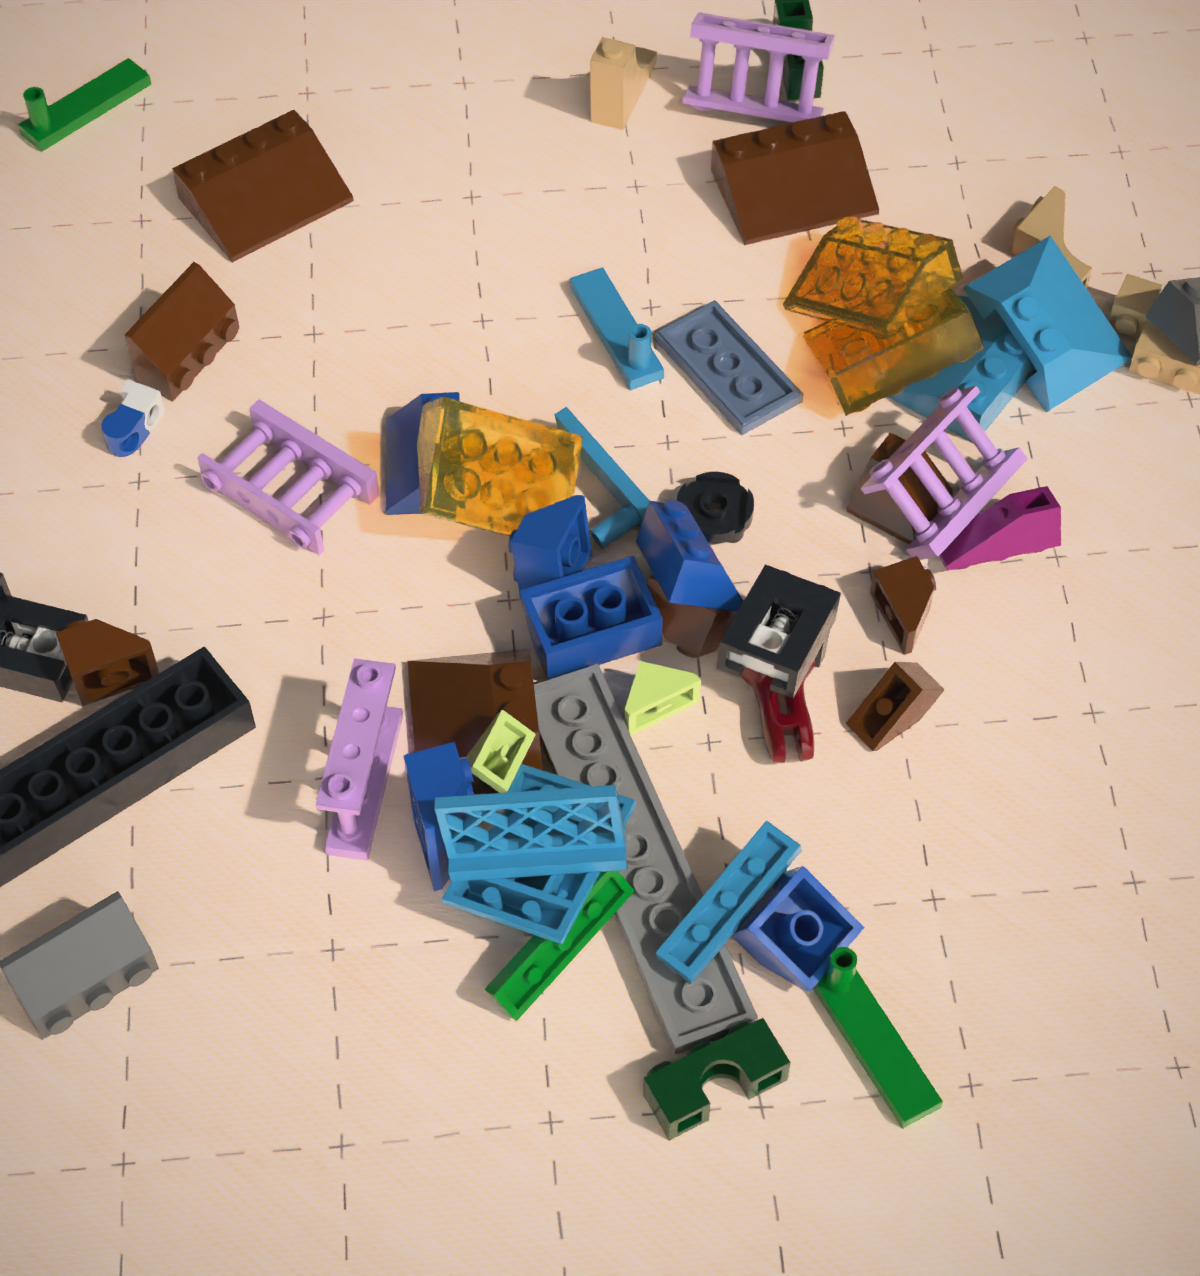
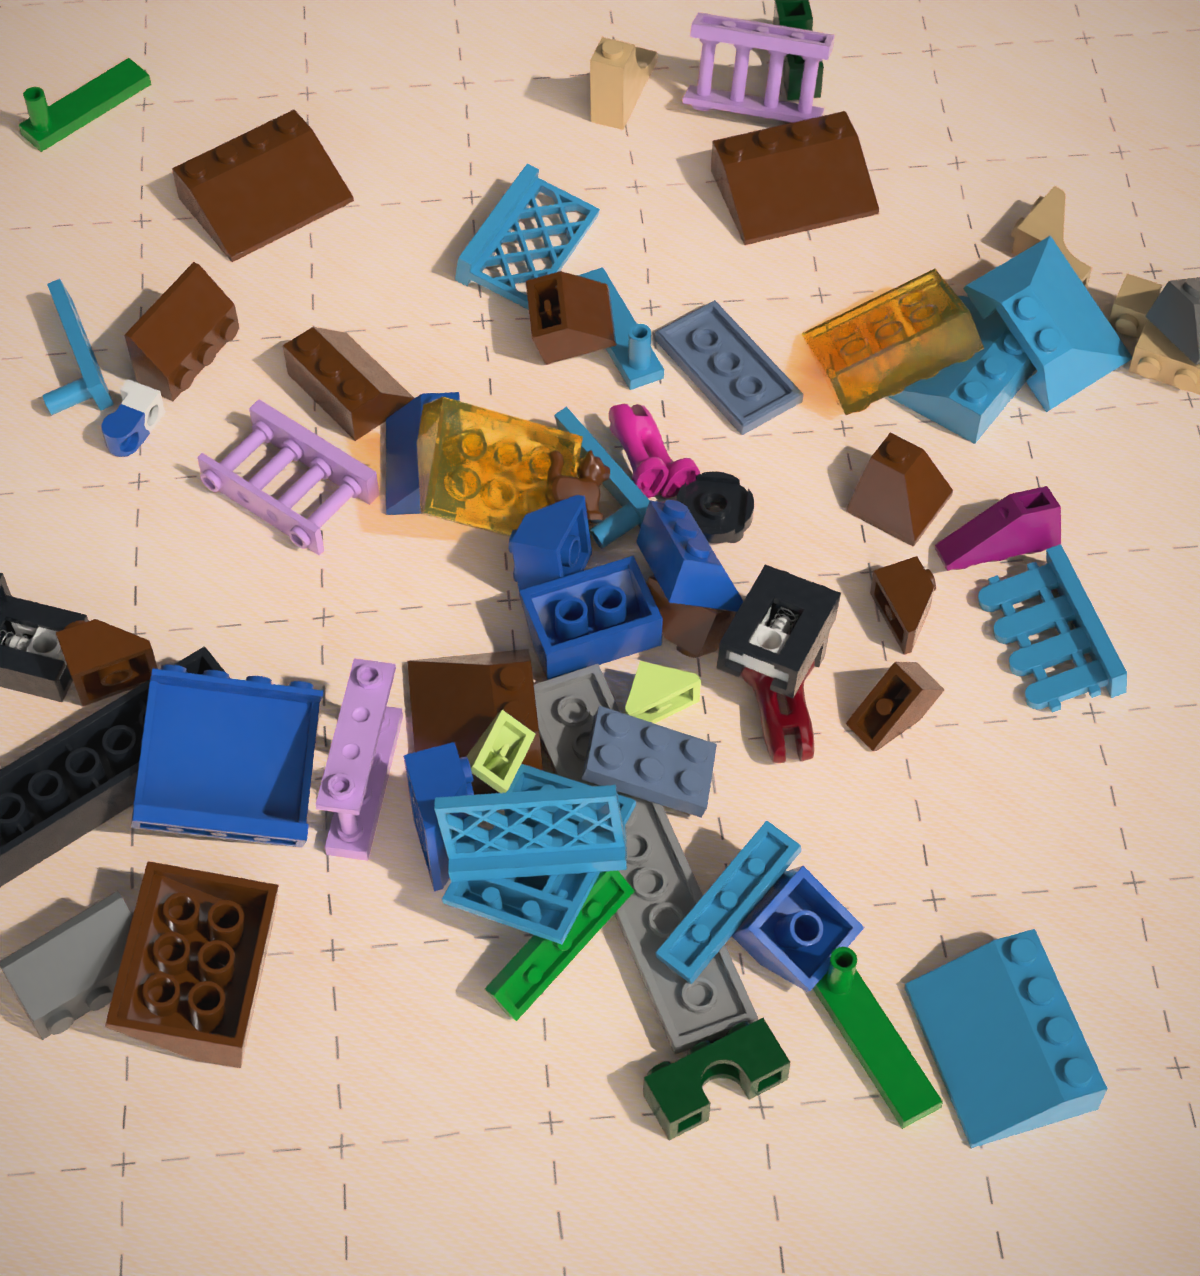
clear yellow slope [783,216,963,337] -> none
lavender fence [860,386,1028,560] -> none
none -> dark azure piece [42,278,114,415]
none -> reddish brown slope [105,861,279,1068]
none -> blue panel [130,664,324,848]
none -> reddish brown slope [282,327,414,441]
none -> dark azure fence [455,163,600,310]
none -> reddish brown slope [526,271,617,364]
none -> reddish brown animal [545,450,610,526]
none -> sand blue plate [581,706,717,818]
none -> dark pink piece [608,403,700,498]
none -> dark azure slope [904,928,1108,1149]
none -> dark azure fence [978,544,1127,713]

